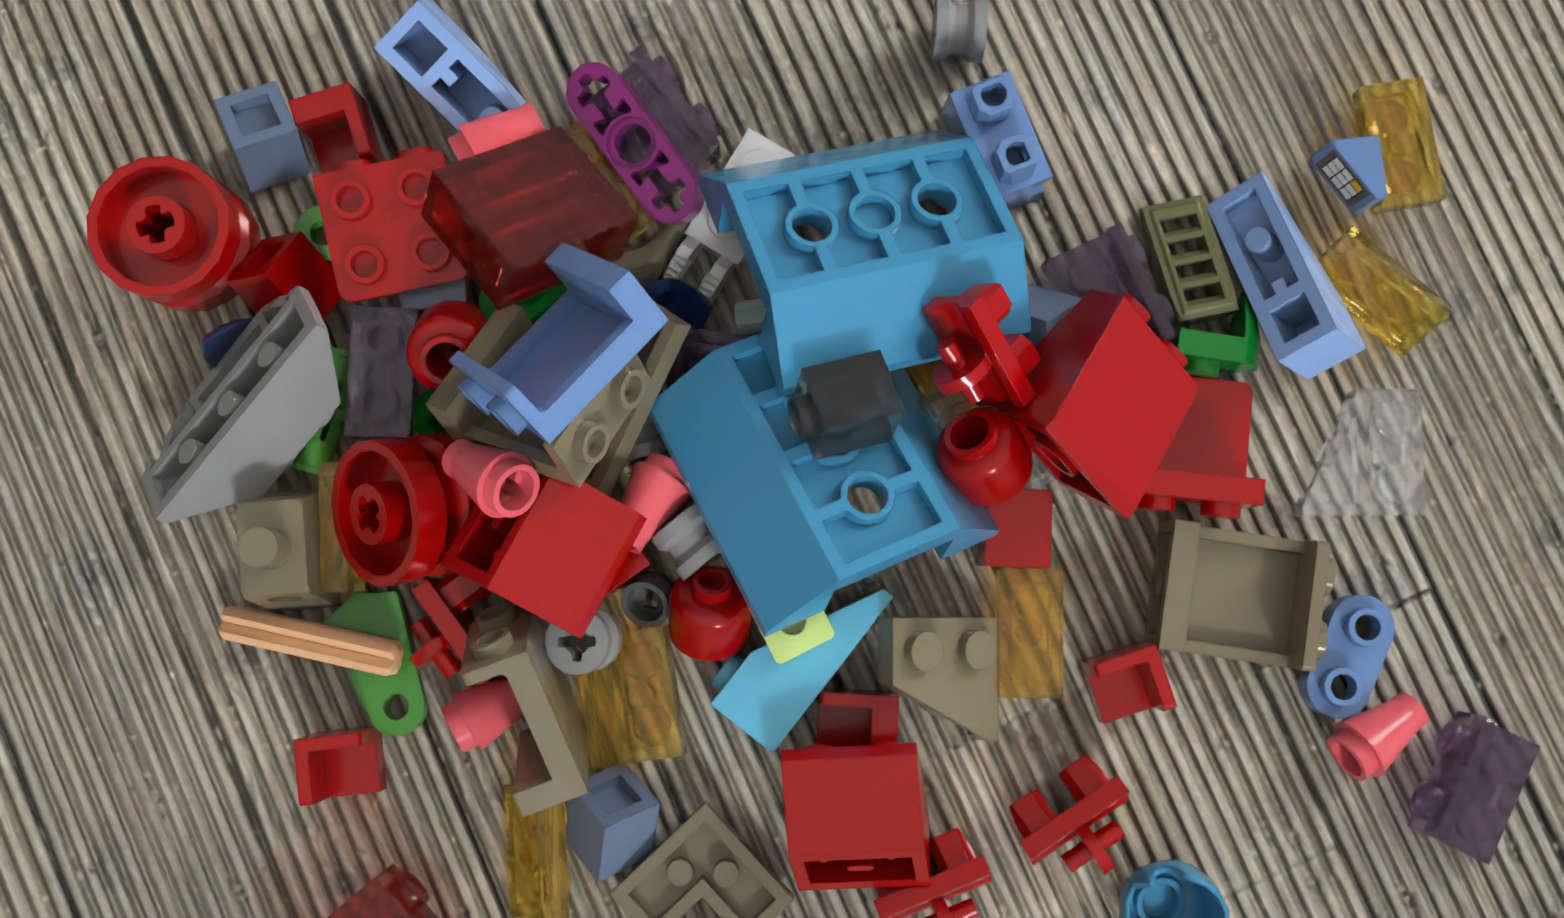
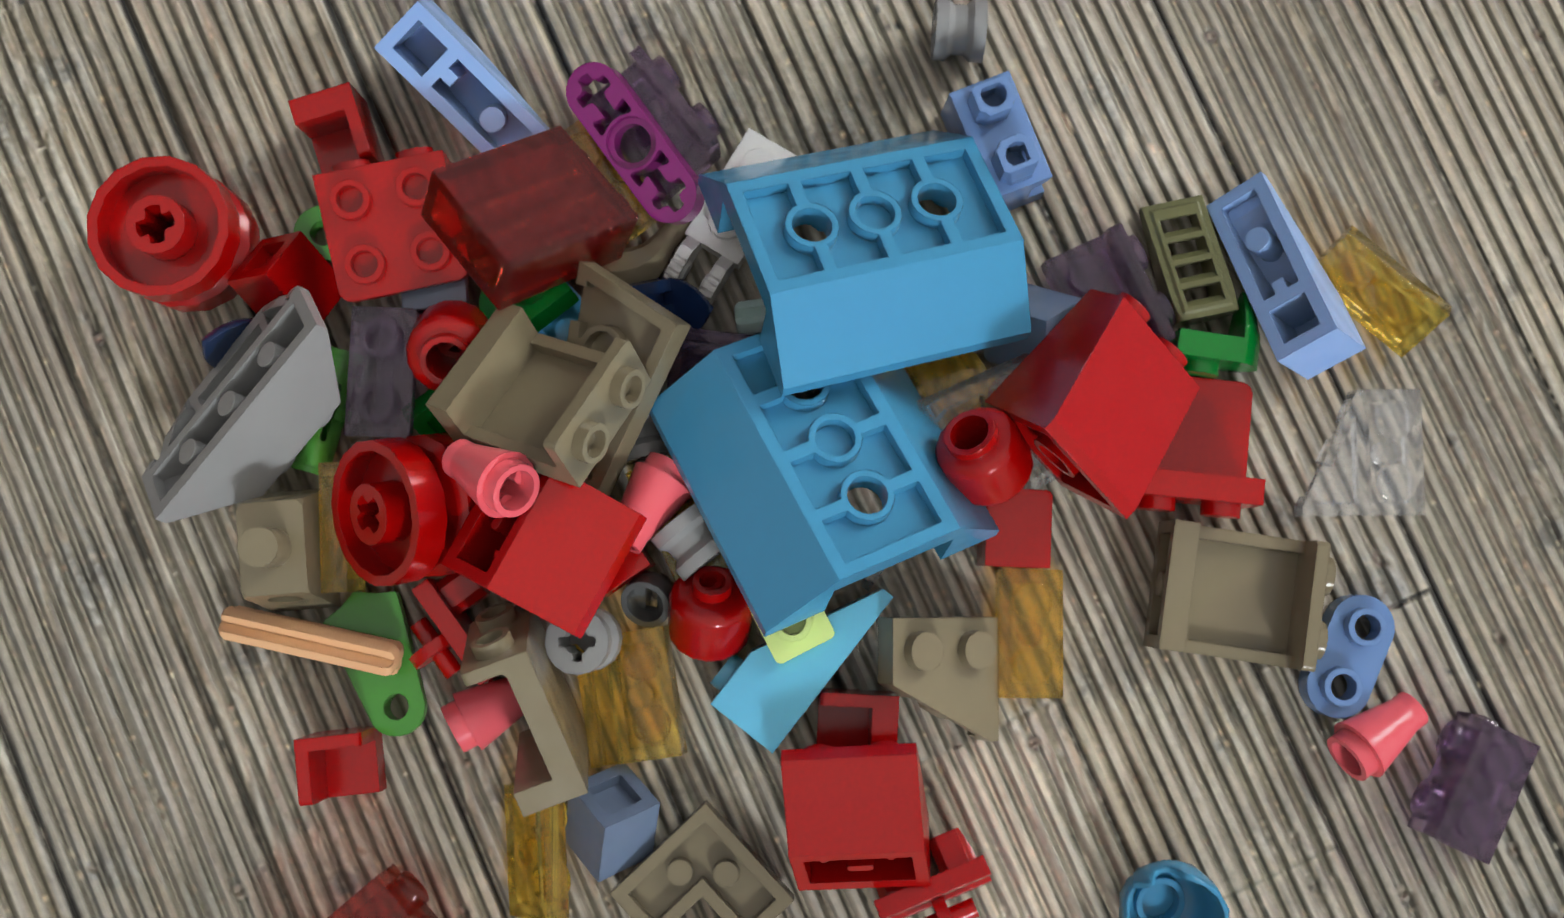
sand blue panel [213,80,311,193] -> none
coral cone [447,101,549,185] -> none
medium blue panel [449,242,669,444] -> none
clear smoke brick [787,350,905,461] -> none
red hips [923,283,1041,408] -> none
red hips [1009,755,1130,875] -> none
red panel [1078,641,1177,724] -> none
medium blue slope [1311,135,1388,214] -> none
clear yellow plate [1351,77,1447,214] -> none

